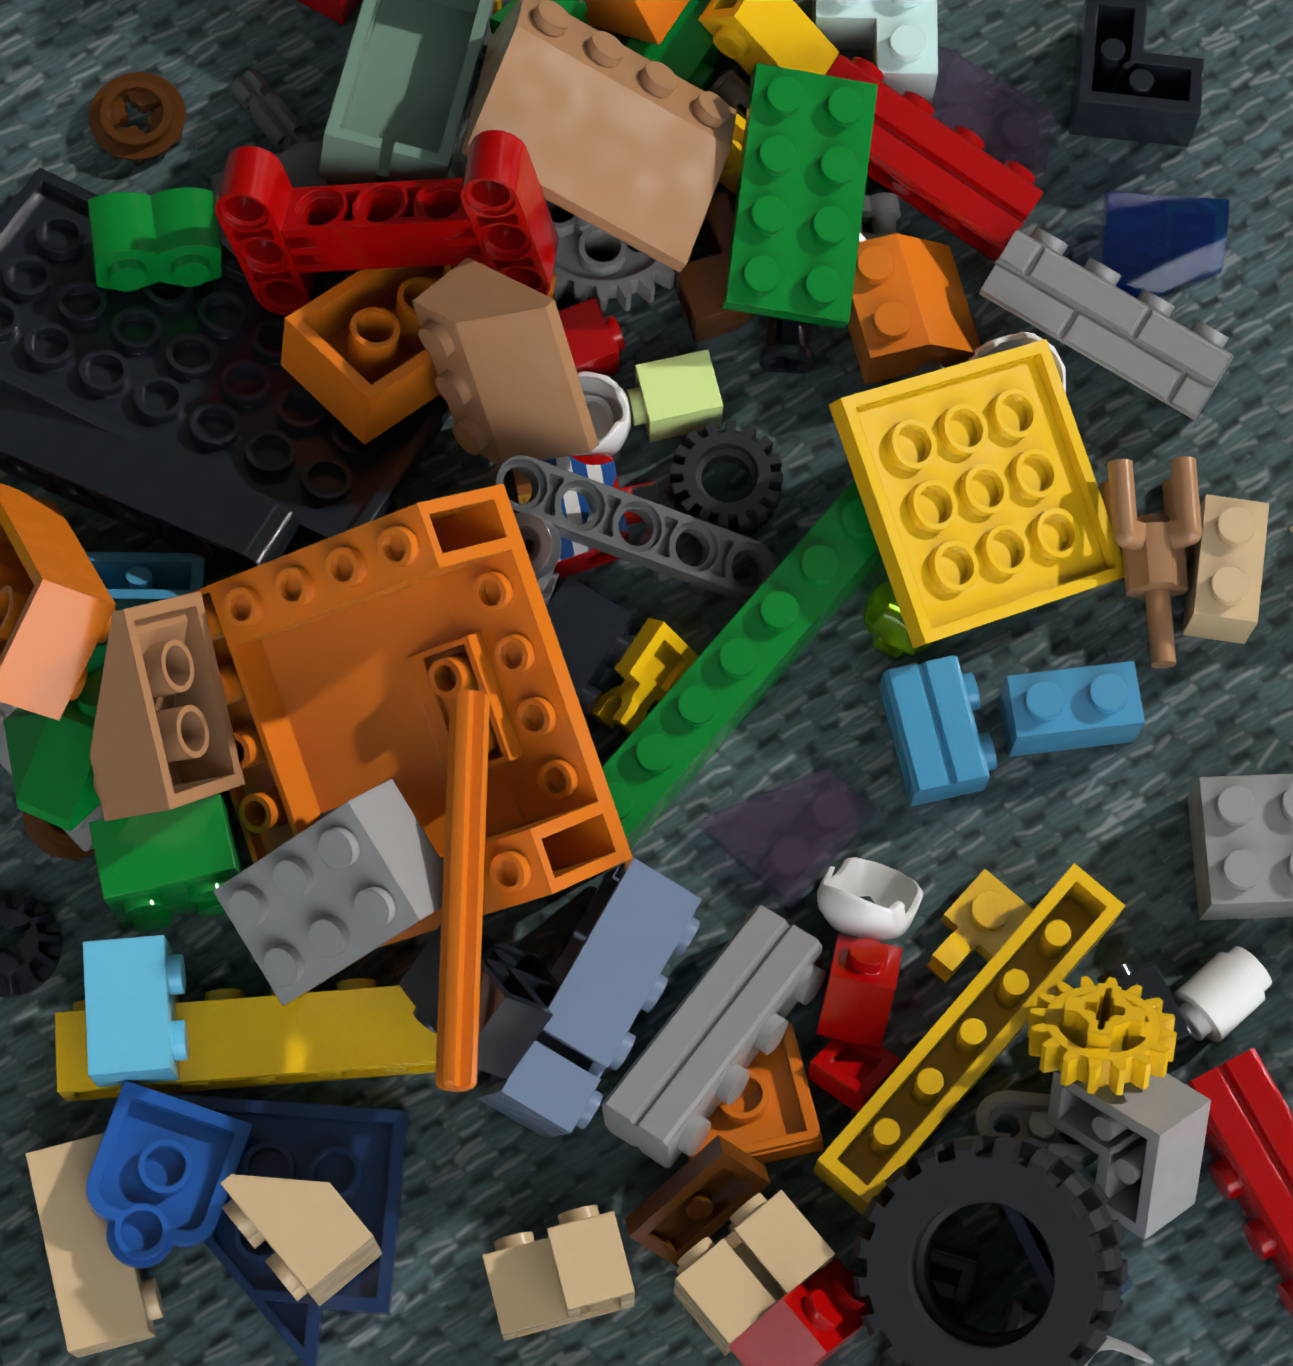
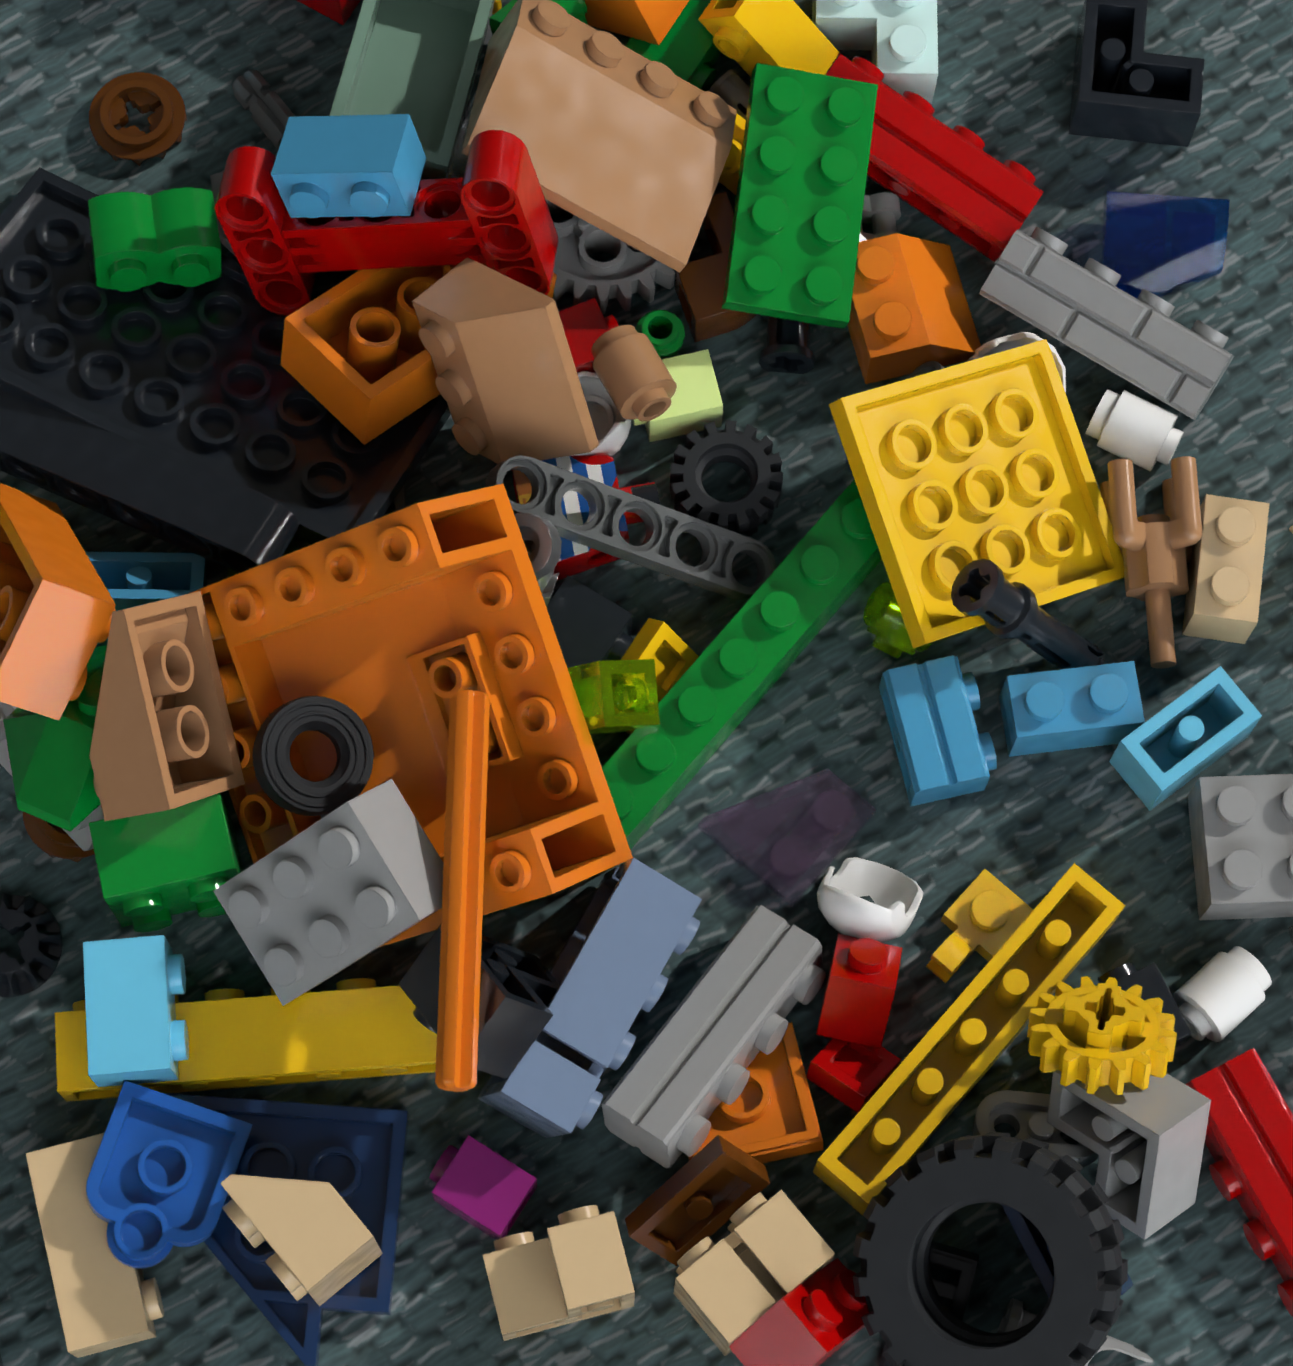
clear purple wing [932,47,1053,173] -> none
none -> black tyre [253,696,374,816]
none -> dark azure brick [271,114,427,218]
none -> magenta brick [429,1135,537,1240]
none -> clear neon green brick [568,659,660,734]
none -> medium nougat brick [591,325,677,421]
none -> green pin [636,310,685,359]
none -> black pin [951,559,1104,669]
none -> white brick [1086,389,1184,472]
none -> medium azure brick [1109,666,1262,811]

